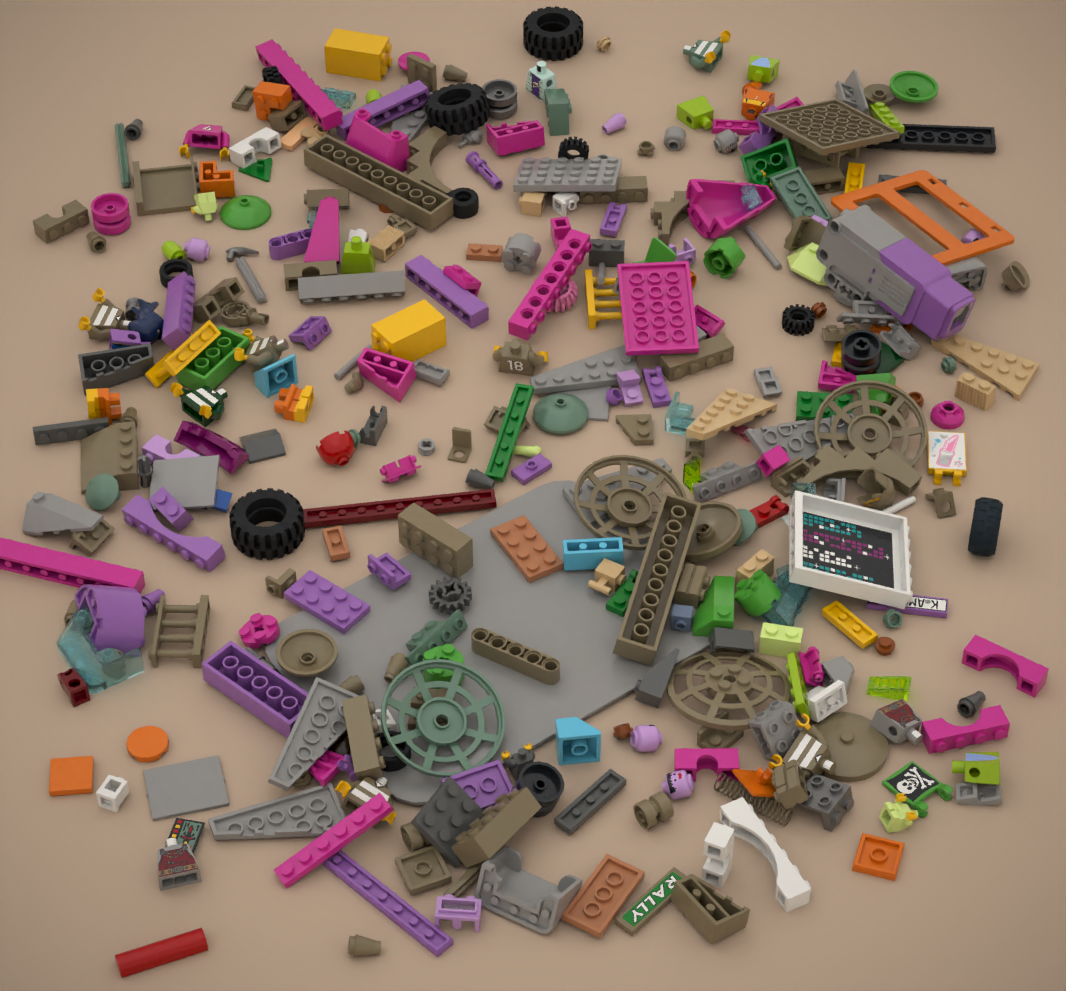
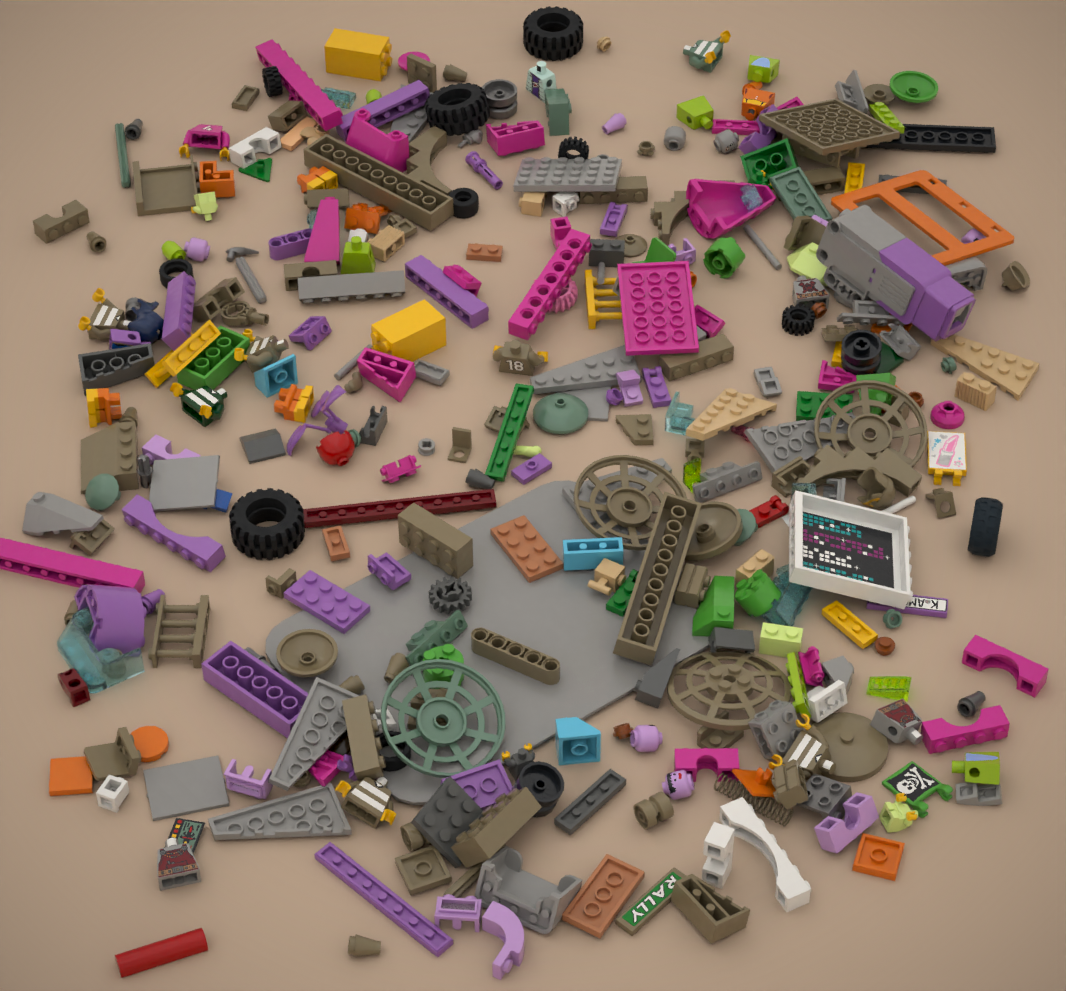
dark grey plate [33,417,109,445] -> none
dark pink wheel [91,193,131,235] -> none
medium lavender brick [148,486,194,532] -> none
magenta windscreen [174,421,249,474] -> none
bright green dish [220,195,271,230] -> none
dark pink plate [238,613,280,649] -> none
orange brick [252,81,293,121] -> none
dark pink plate [274,793,393,888] -> none
light grey brick [502,233,541,274] -> none
sand blue plate [671,604,694,632] -> none
dark pink brick [756,445,790,477] -> none
none -> dark tan bracket [84,727,141,781]
none -> lavender window [223,759,273,799]
none -> medium lavender plant [287,385,348,456]
none -> hips [297,166,338,193]
none -> orange bracket [344,203,388,234]
none -> lavender arch [482,901,524,980]
none -> dark tan dish [615,234,647,257]
none -> light grey torso [792,275,829,310]
none -> lavender arch [814,792,879,854]

